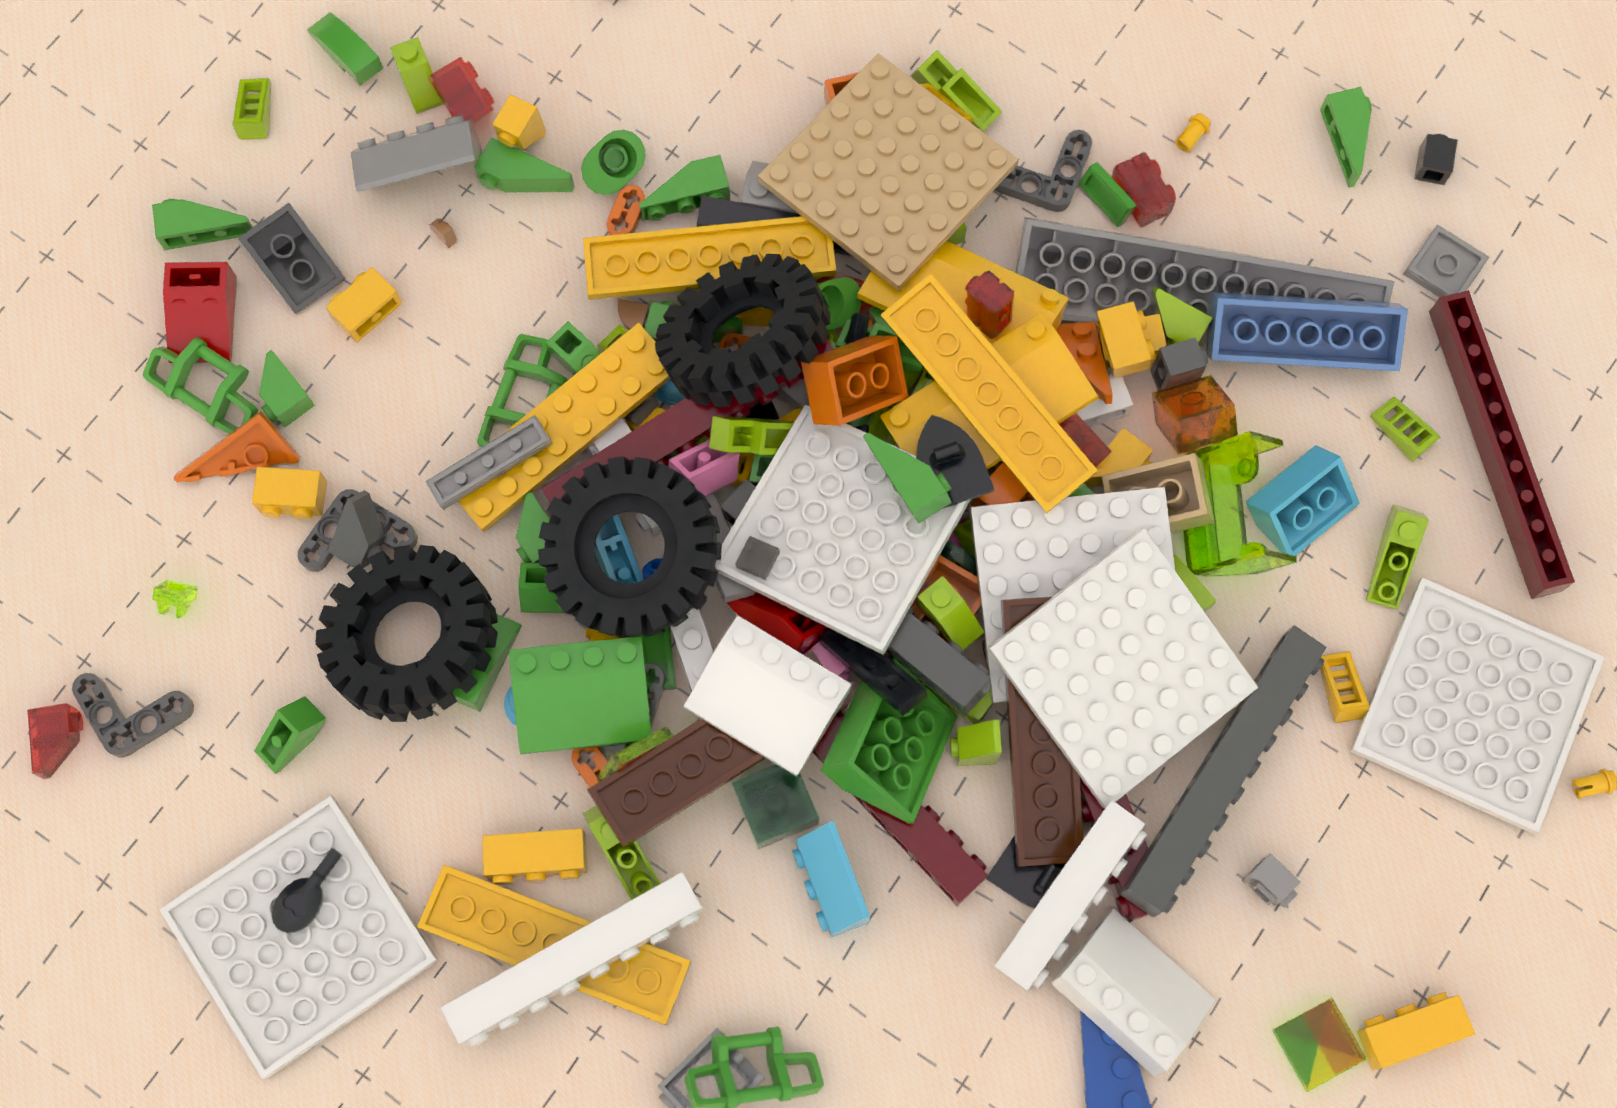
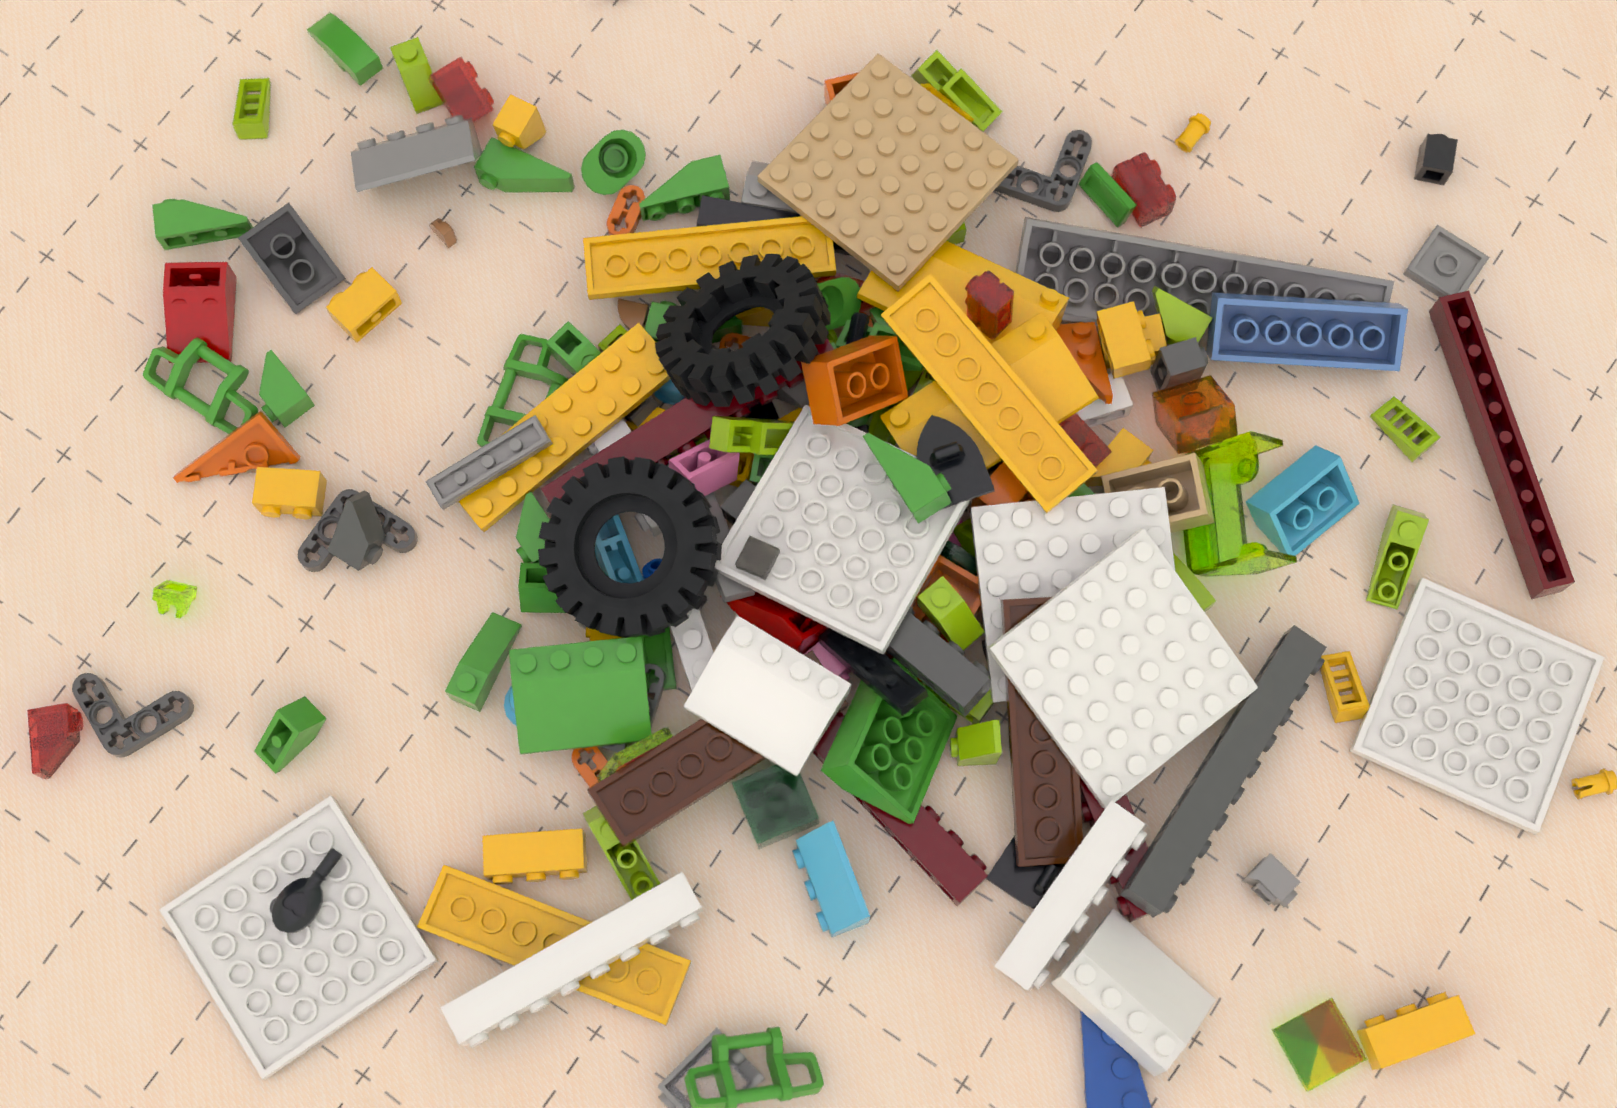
black tyre [315,545,498,722] -> none
bright green slope [1320,87,1372,188] -> none

